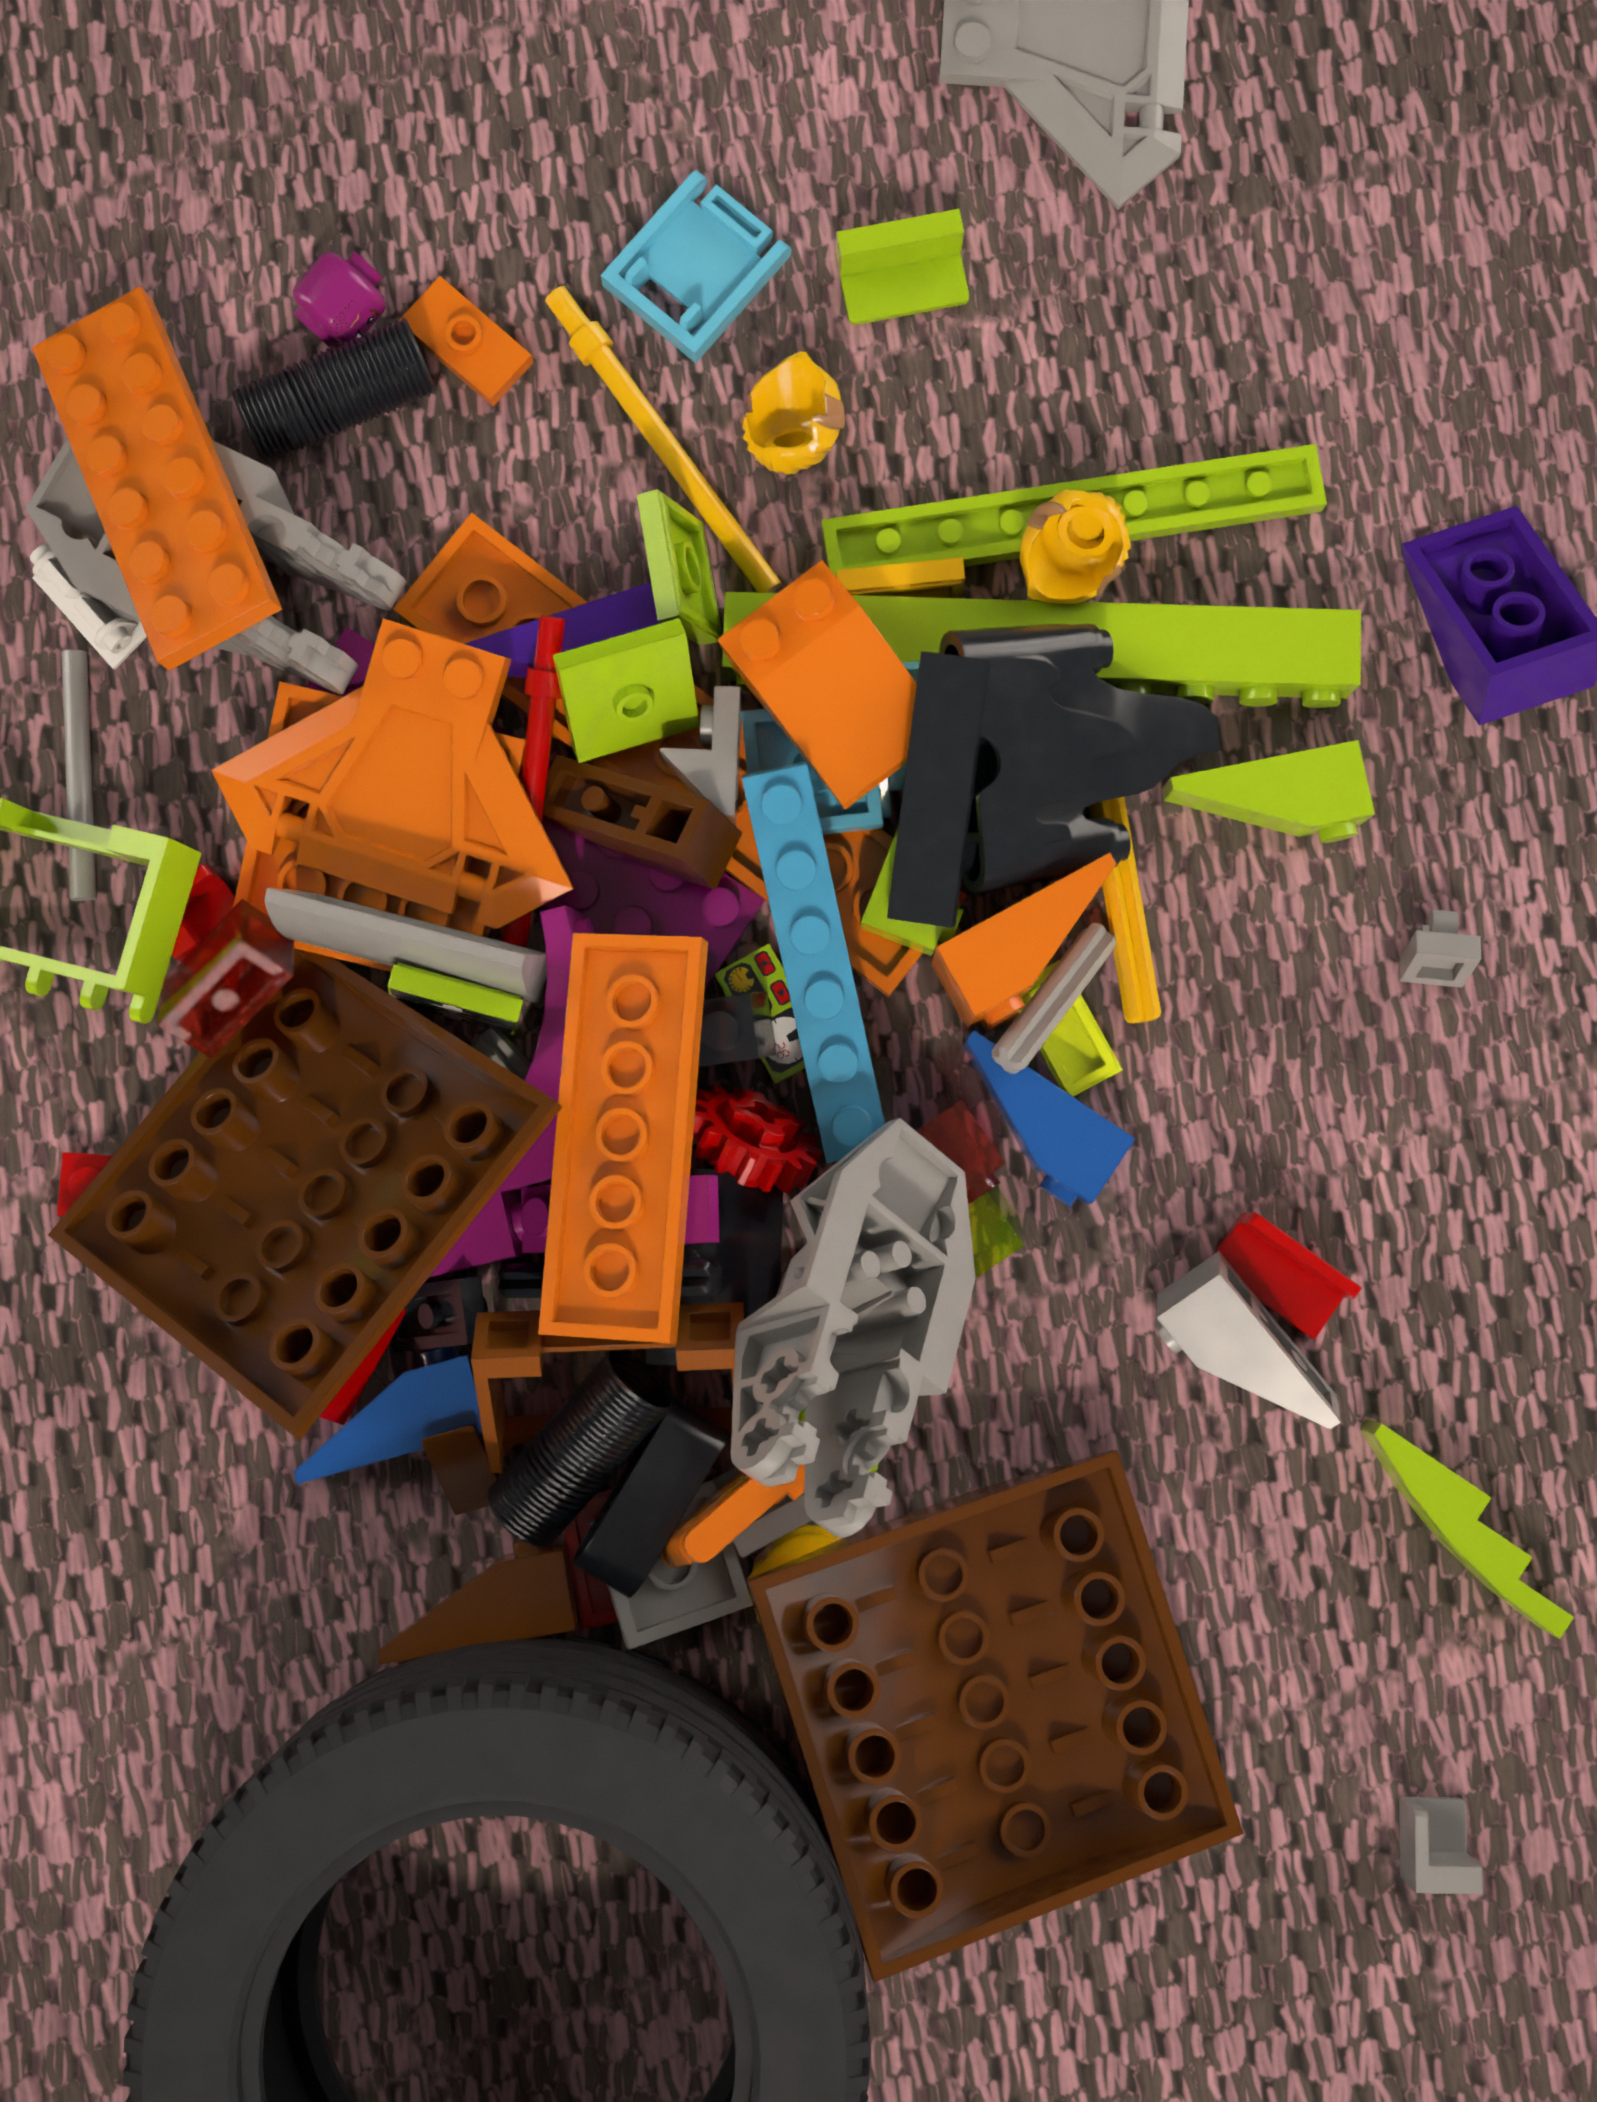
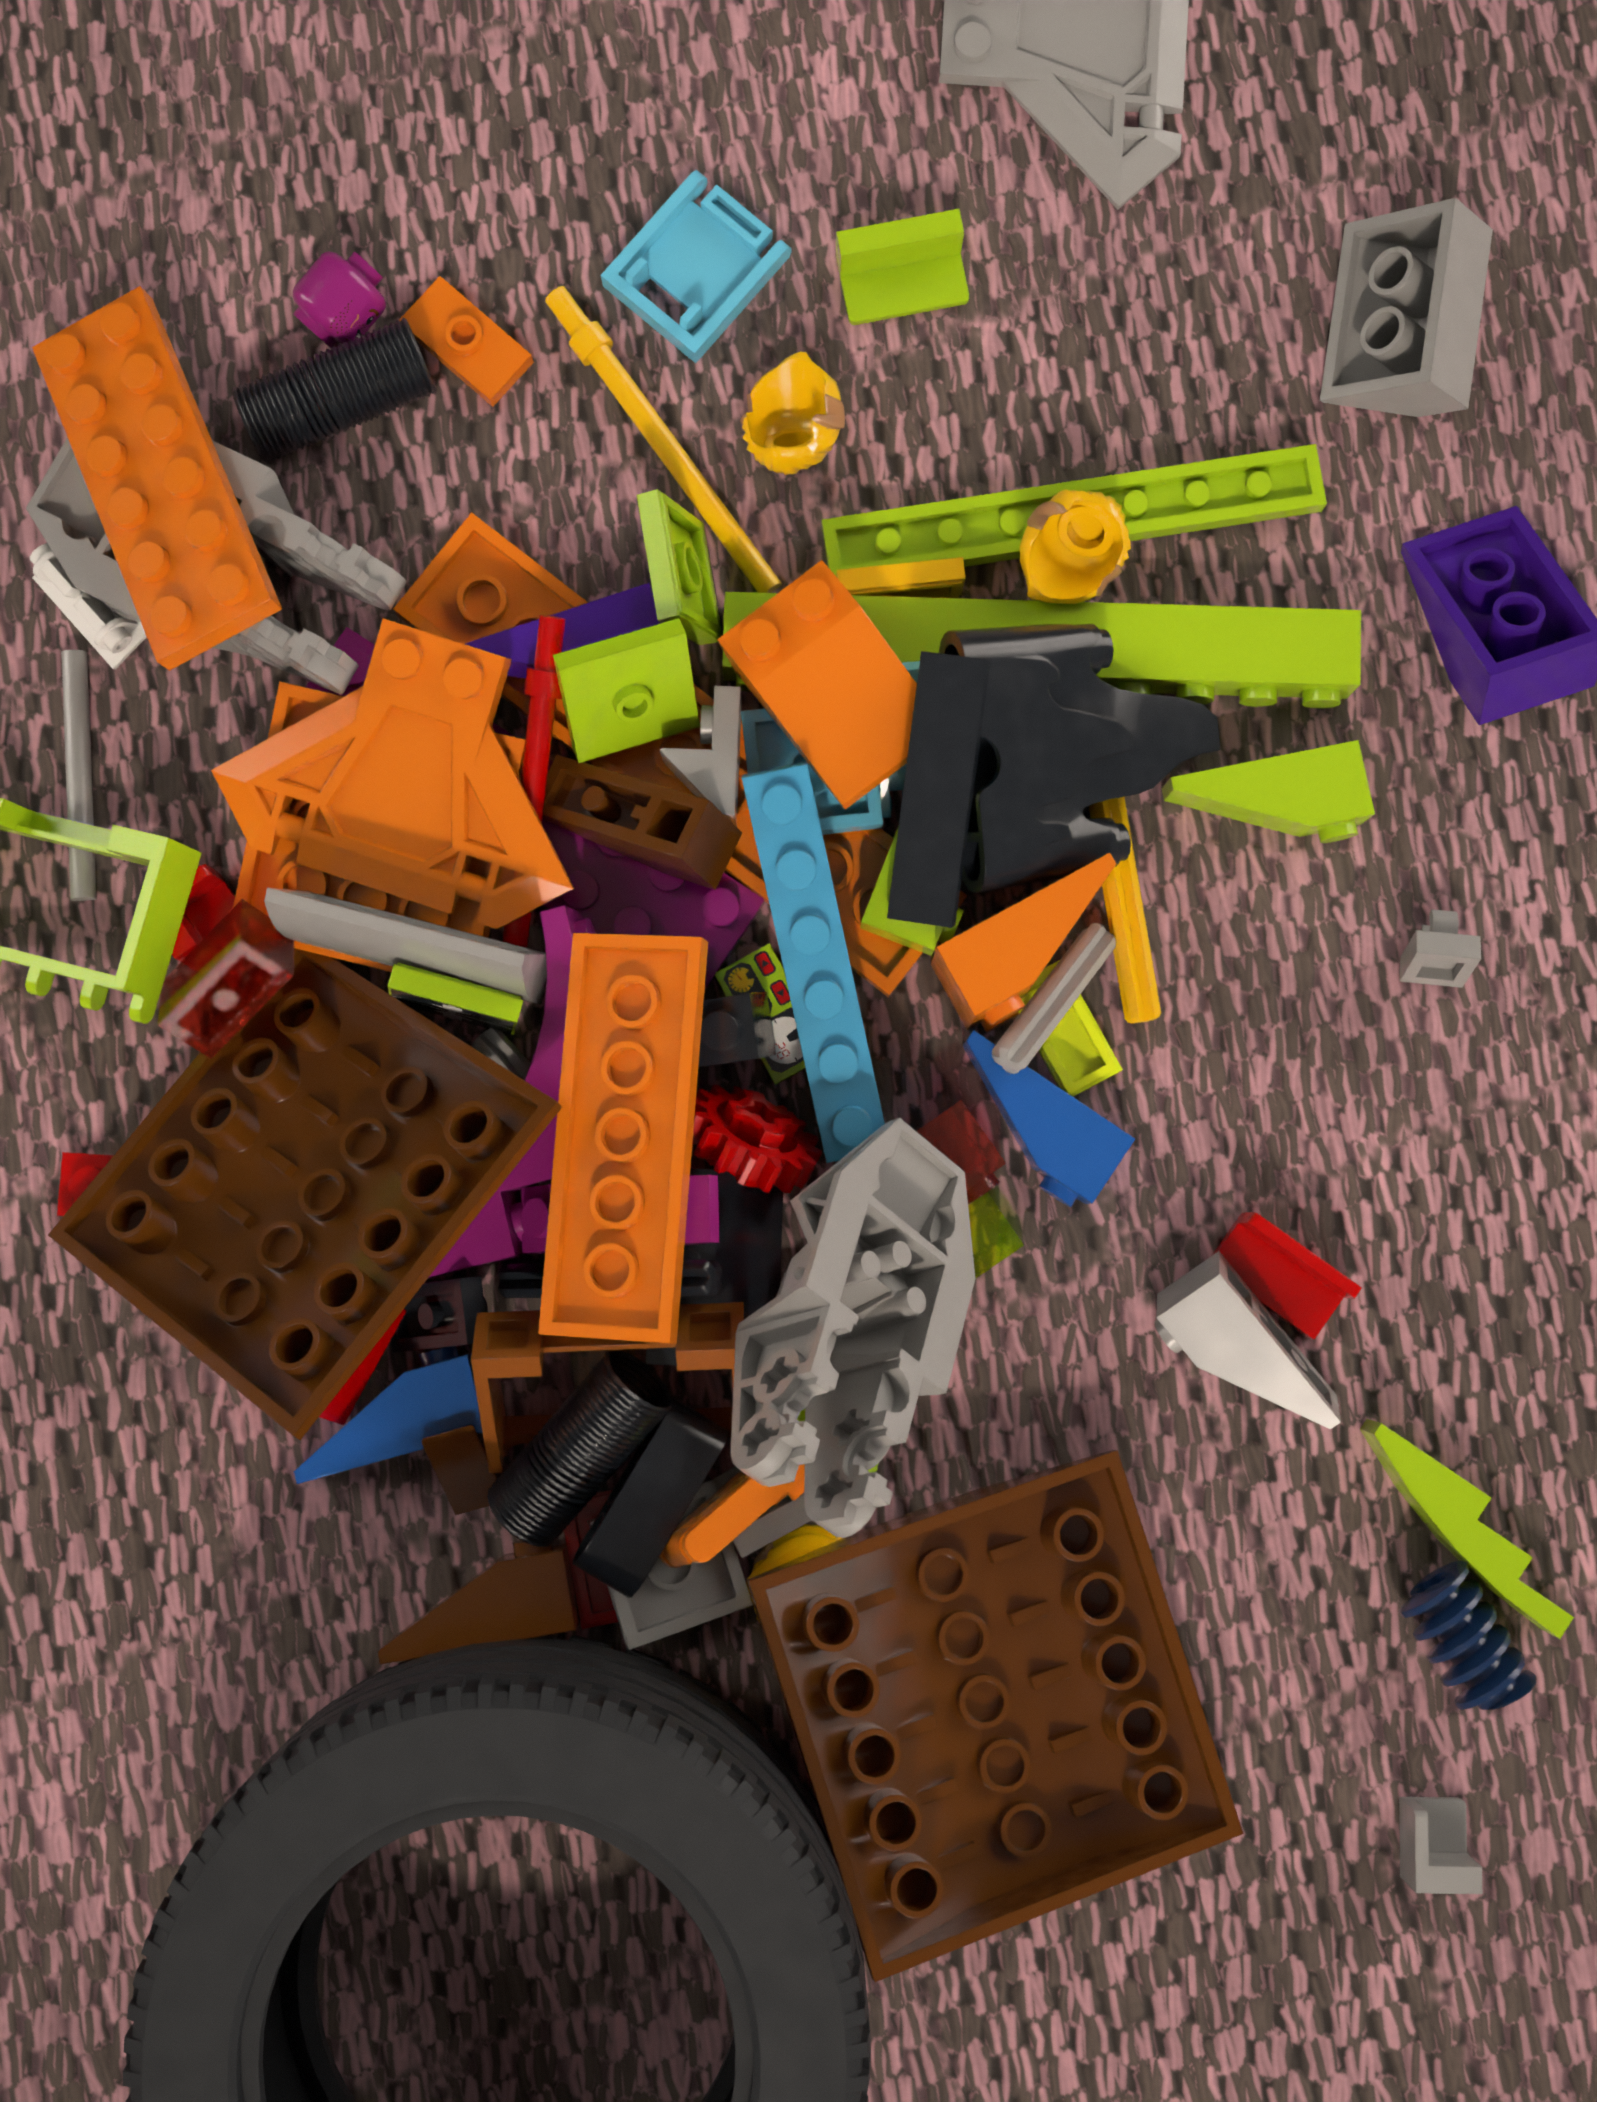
none -> light grey slope [1320,198,1493,417]
none -> dark blue piece [1399,1561,1537,1710]

